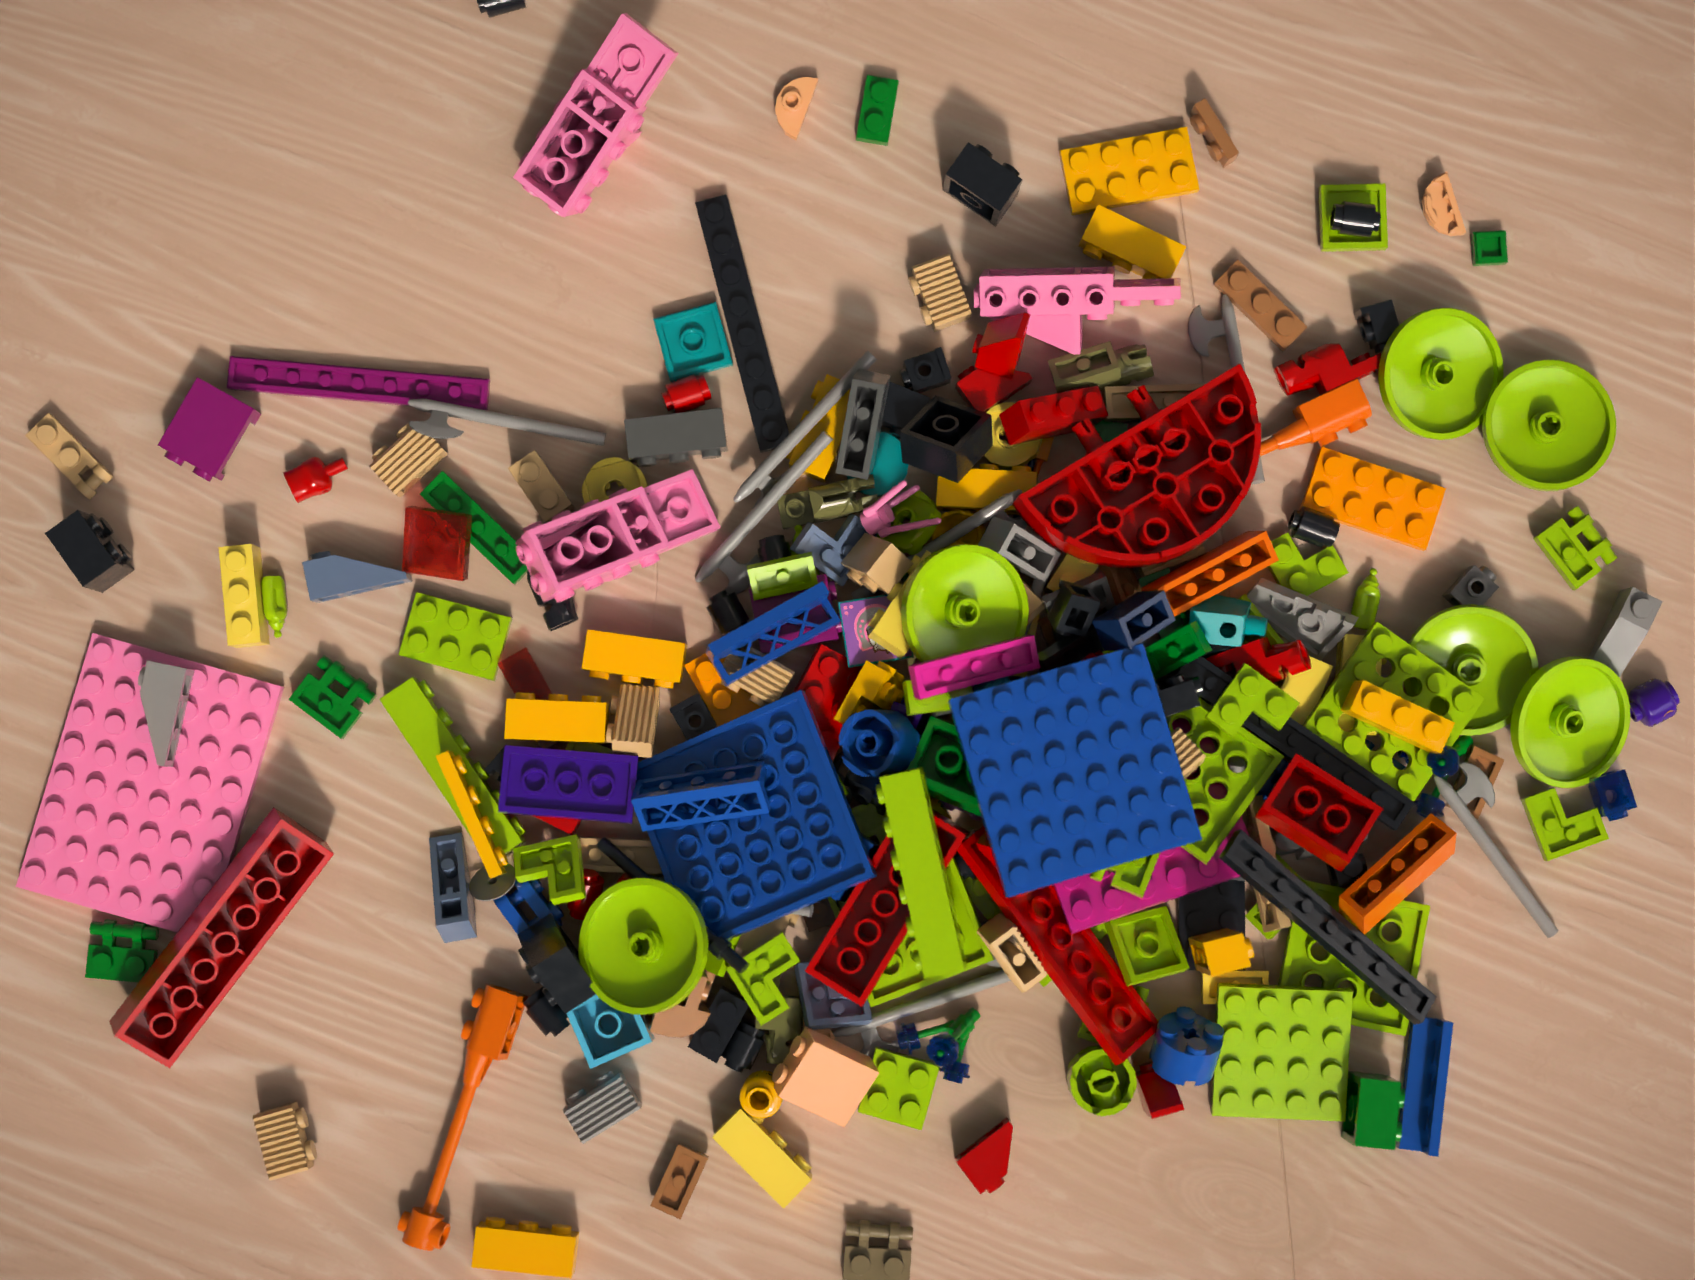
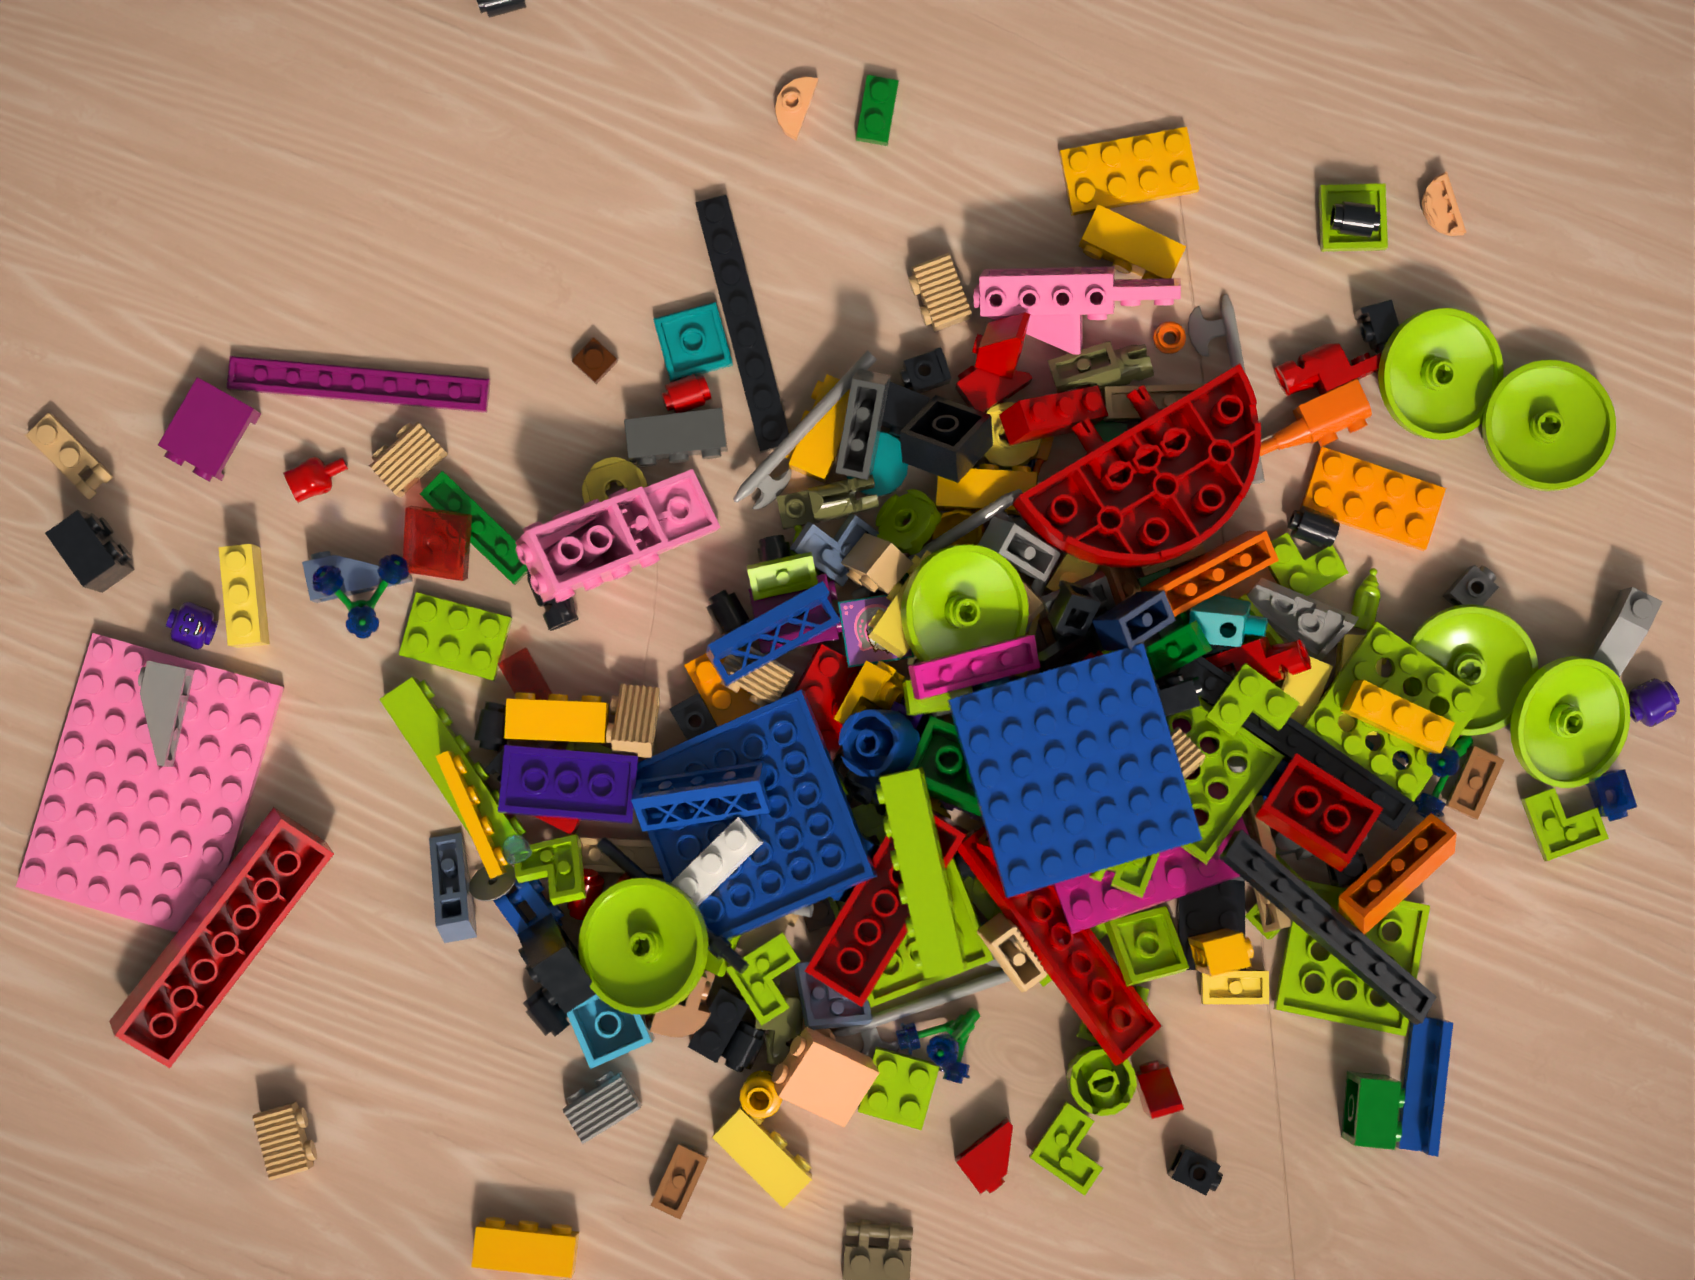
green plate [85,919,159,983] -> none
lime piece [261,576,287,638] -> none
green plate [289,655,377,739] -> none
orange bar [397,984,528,1251] -> none
light grey piece [408,399,606,446] -> none
tan brick [508,450,576,523] -> none
bright pink wedge [513,13,679,217] -> none
yellow brick [581,629,687,689] -> none
light grey piece [695,431,833,595] -> none
bright pink plant [860,480,942,539] -> none
black brick [943,142,1023,227] -> none
blue brick [1149,1006,1224,1086] -> none
medium nougat plate [1190,98,1239,168] -> none
lime plate [1211,983,1353,1122] -> none
medium nougat plate [1214,260,1307,352] -> none
light grey piece [1434,762,1558,938] -> none
green tile [1471,230,1508,266] -> none
lime plate [1533,505,1618,591] -> none
none -> dark purple head [166,602,219,650]
none -> clear blue plant [312,554,409,639]
none -> black brick [474,701,508,751]
none -> clear light blue hinge [503,835,532,864]
none -> reddish brown plate [571,337,618,385]
none -> white plate [671,817,763,907]
none -> lime plate [1029,1101,1103,1196]
none -> orange plate [1153,321,1186,354]
none -> black brick [1167,1144,1223,1196]

